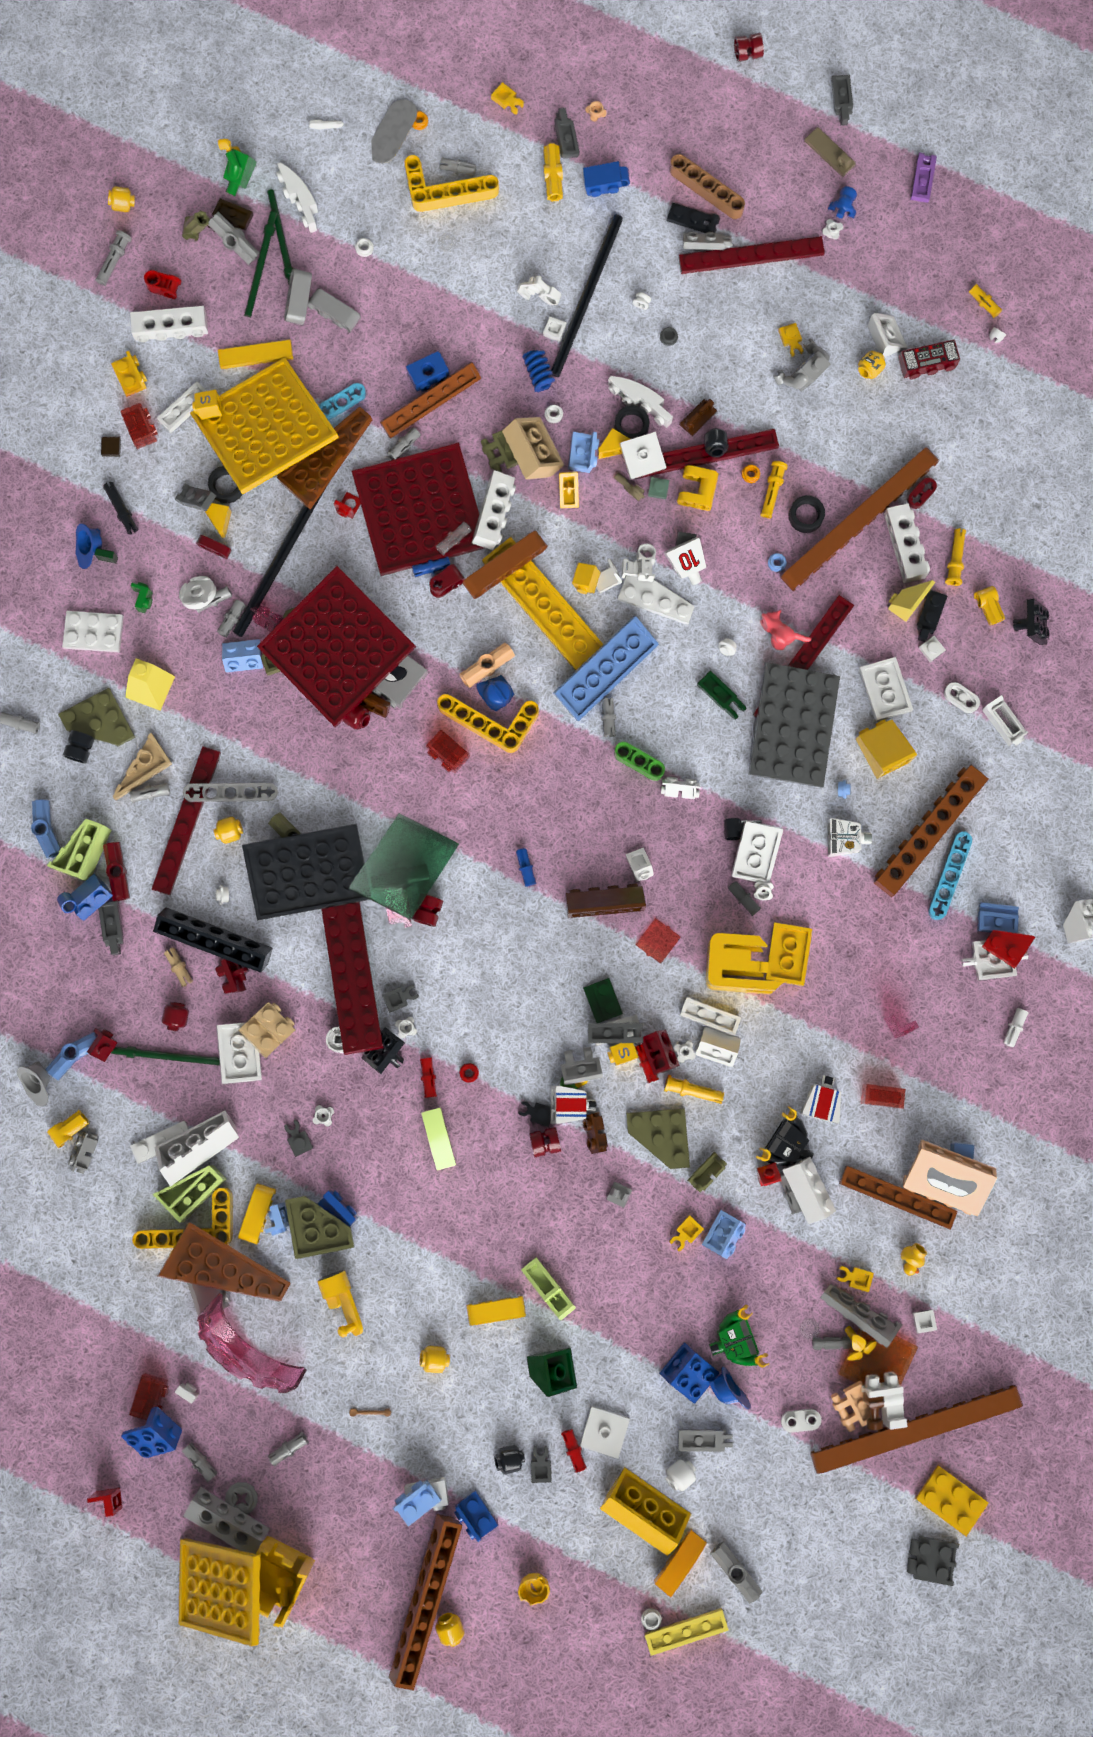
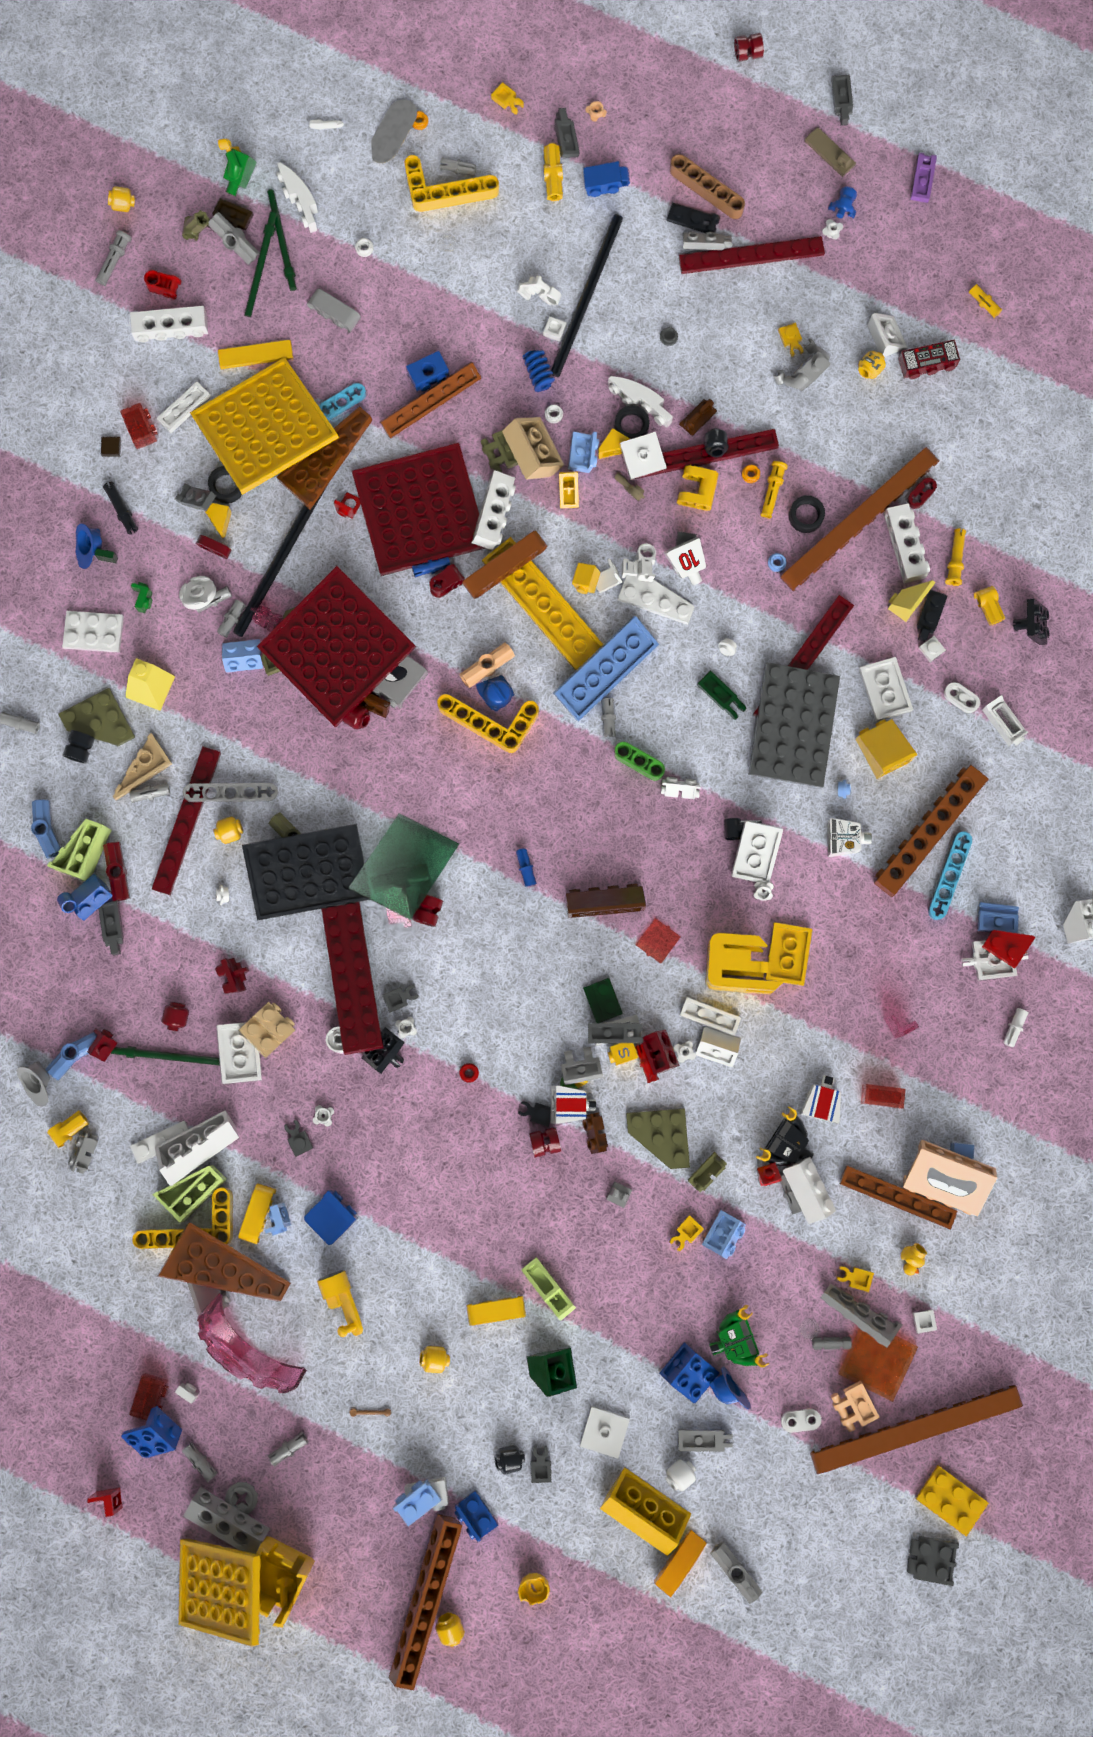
yellow bracket [111,350,147,397] -> none
black brick [153,907,273,973] -> none
tan pin [164,947,193,987] -> none
yellow brick [192,389,222,420] -> none
light grey beam [284,268,312,325] -> none
olive plate [285,1196,355,1259] -> none
light grey pin [387,427,421,460] -> none
red pin [420,1058,437,1098] -> none
yellowish green slope [421,1108,456,1170] -> none
clear red brick [426,730,470,773] -> none
clear pin [436,522,472,555] -> none
red pin [561,1429,587,1473] -> none
white bracket [626,848,654,882] -> none
white bush [633,292,651,310] -> none
white plate [641,1608,662,1630] -> none
light yellow plate [644,1608,729,1656] -> none
sand green plate [648,477,670,500] -> none
yellow pin [664,1074,724,1104] -> none
dark grey axle [728,881,761,916] -> none
coral animal [760,610,812,650] -> none
yellow plant [845,1326,877,1361] -> none
white hips [861,1372,907,1430] -> none
white hinge [989,327,1006,343] -> none

